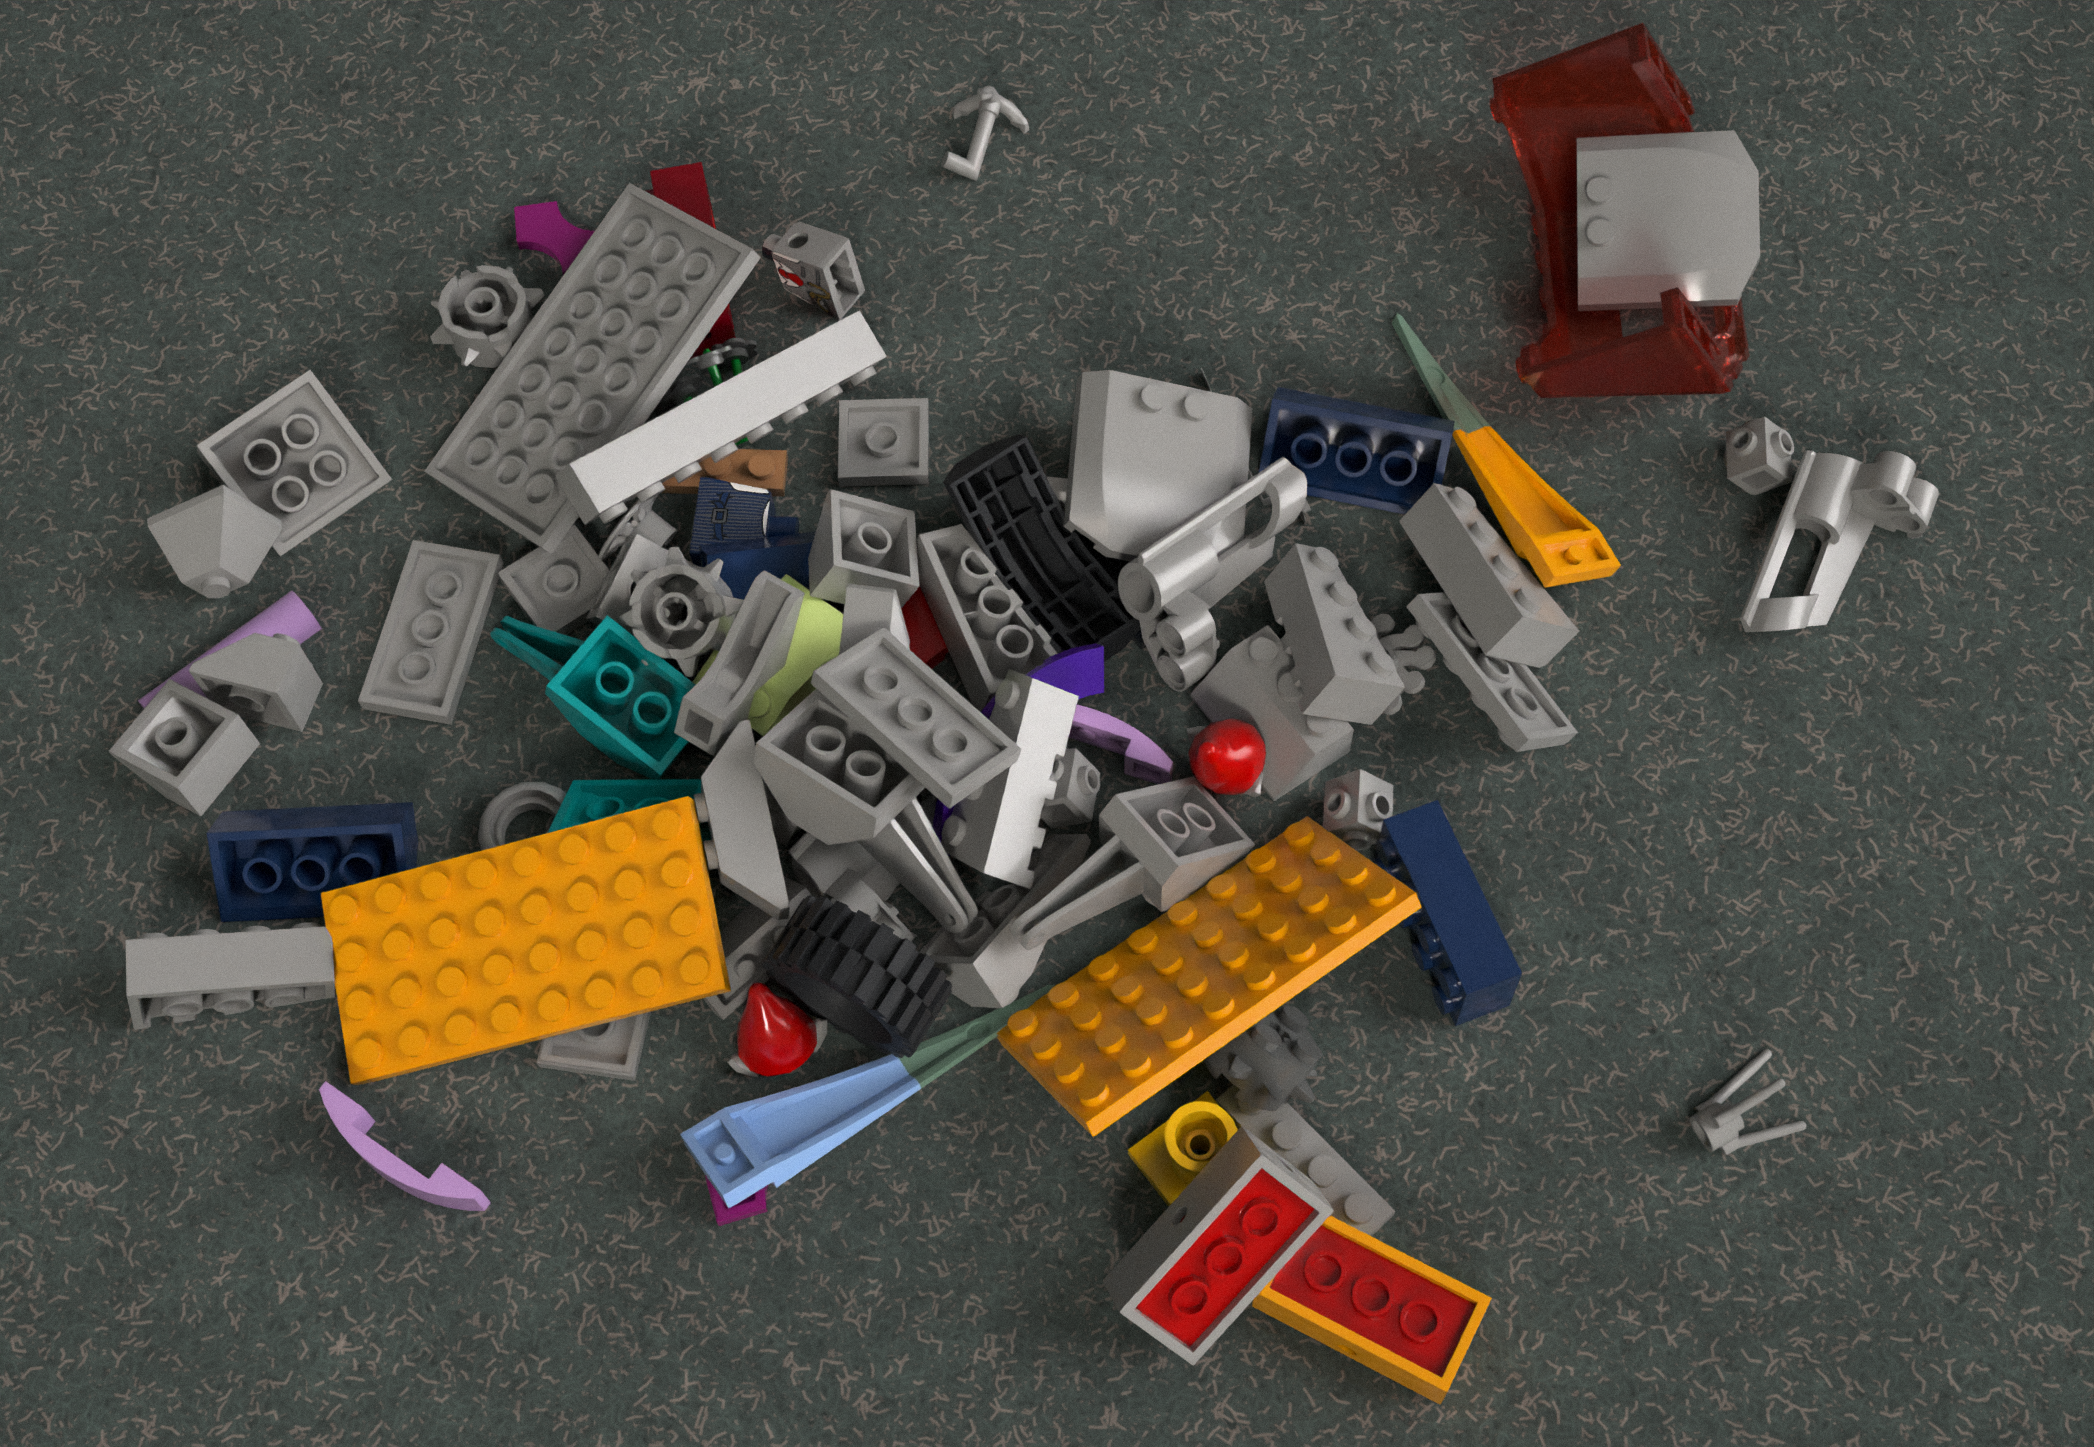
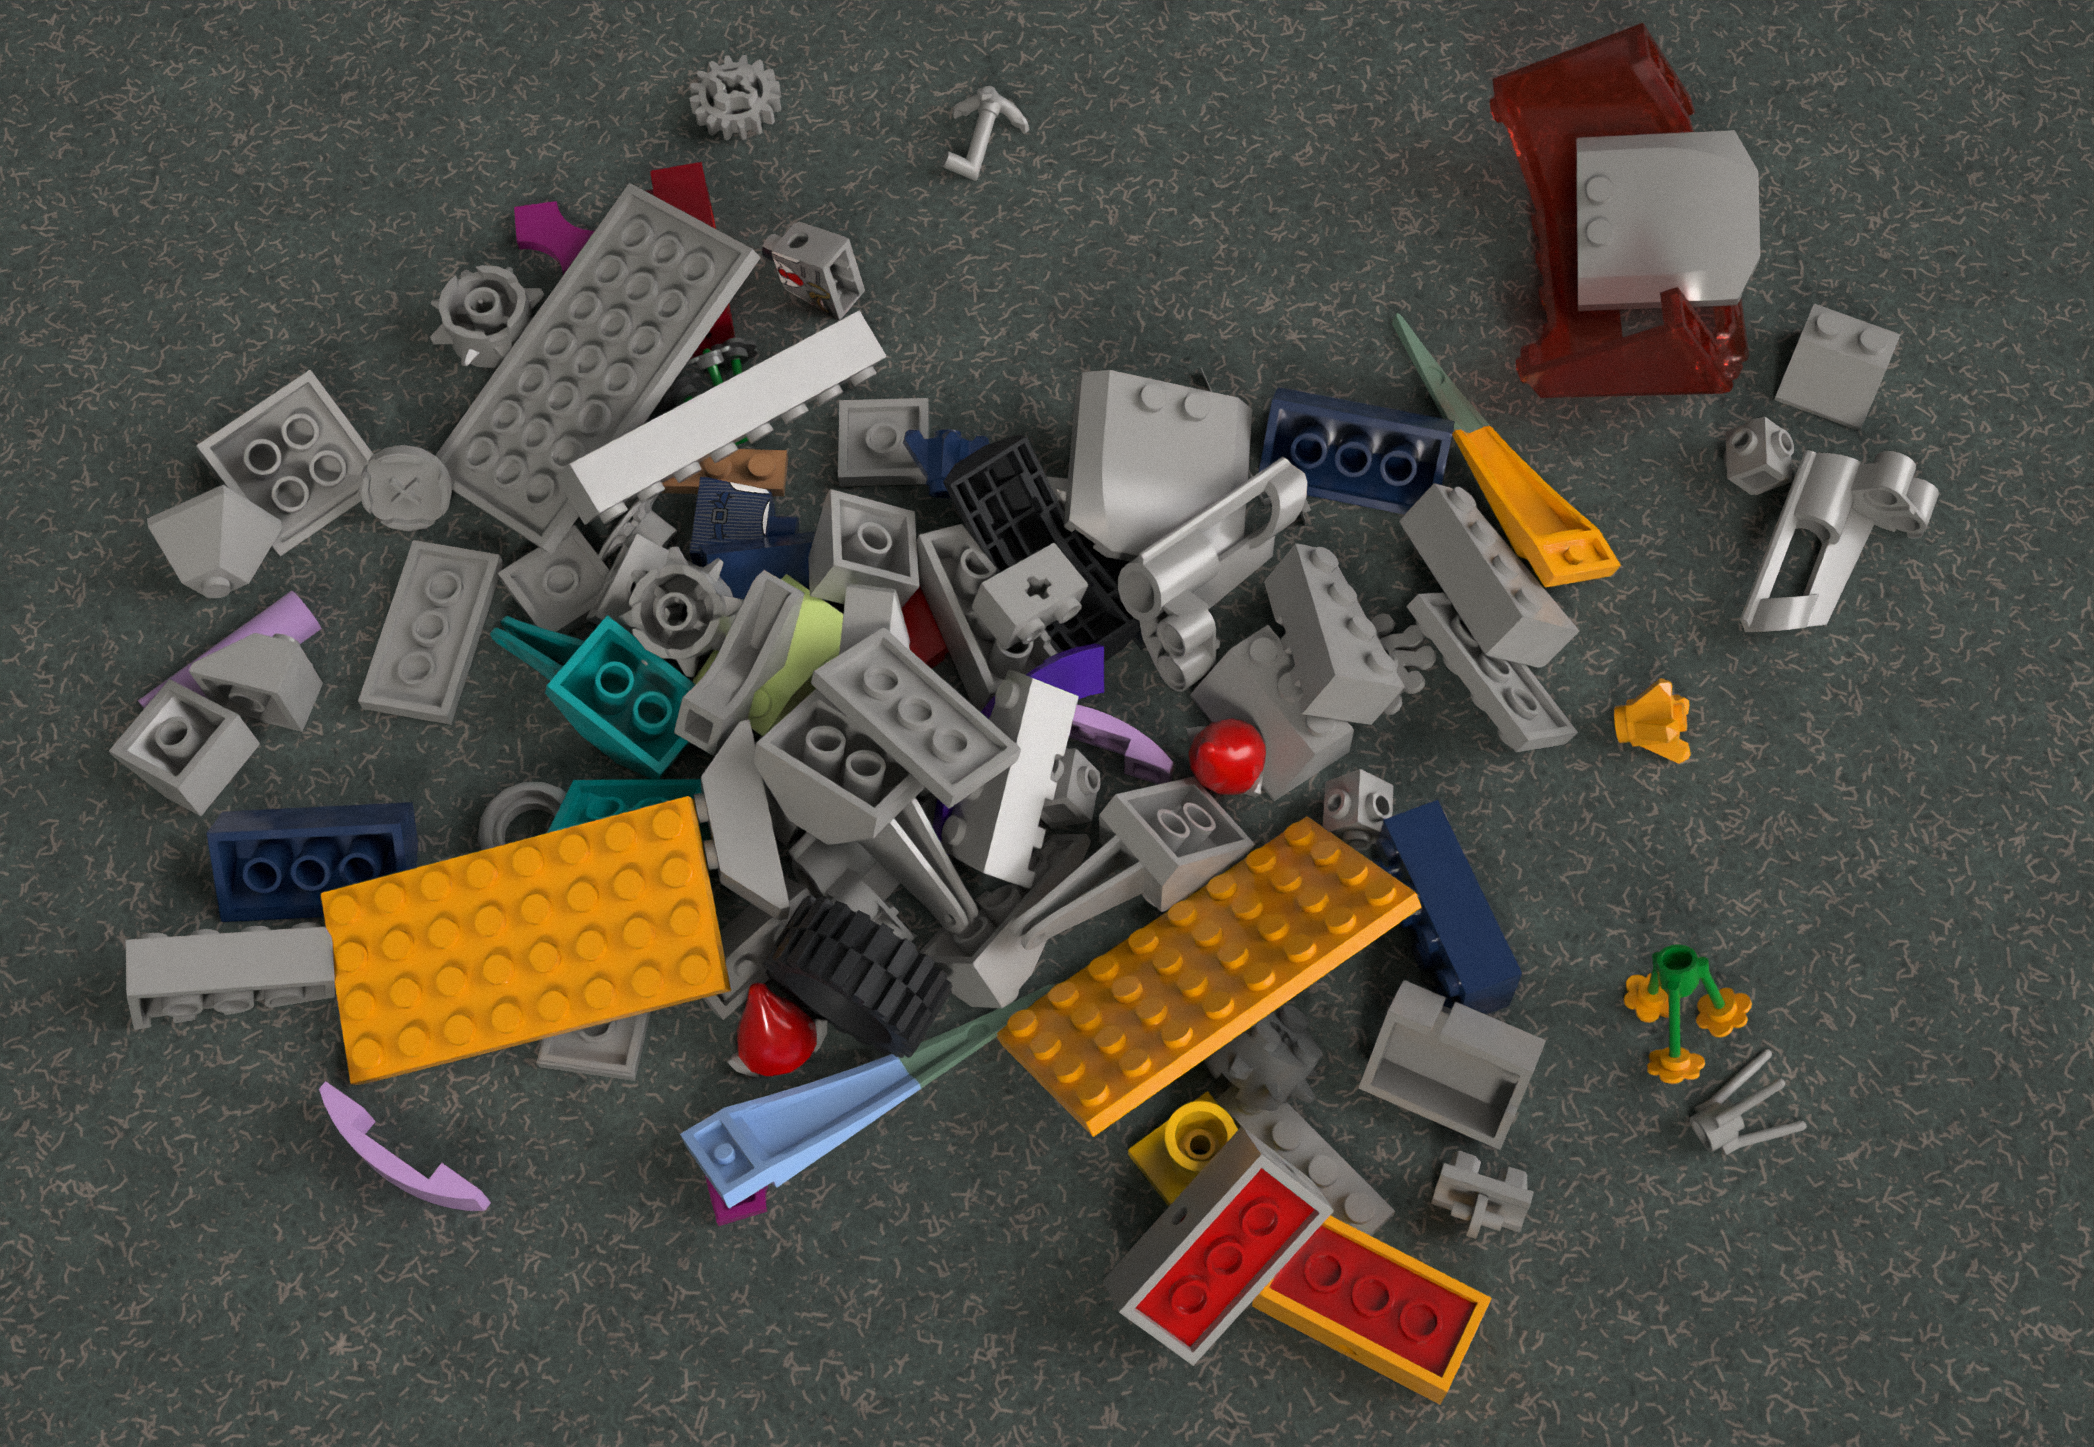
none -> light grey tile [359,445,453,532]
none -> light grey gear [689,55,782,140]
none -> dark blue rock [903,429,990,499]
none -> light grey brick [971,543,1088,650]
none -> light grey piece [1359,980,1546,1150]
none -> light grey hips [1431,1151,1534,1239]
none -> light orange rock [1614,678,1691,764]
none -> plant [1624,944,1752,1084]
none -> light grey slope [1774,304,1900,431]

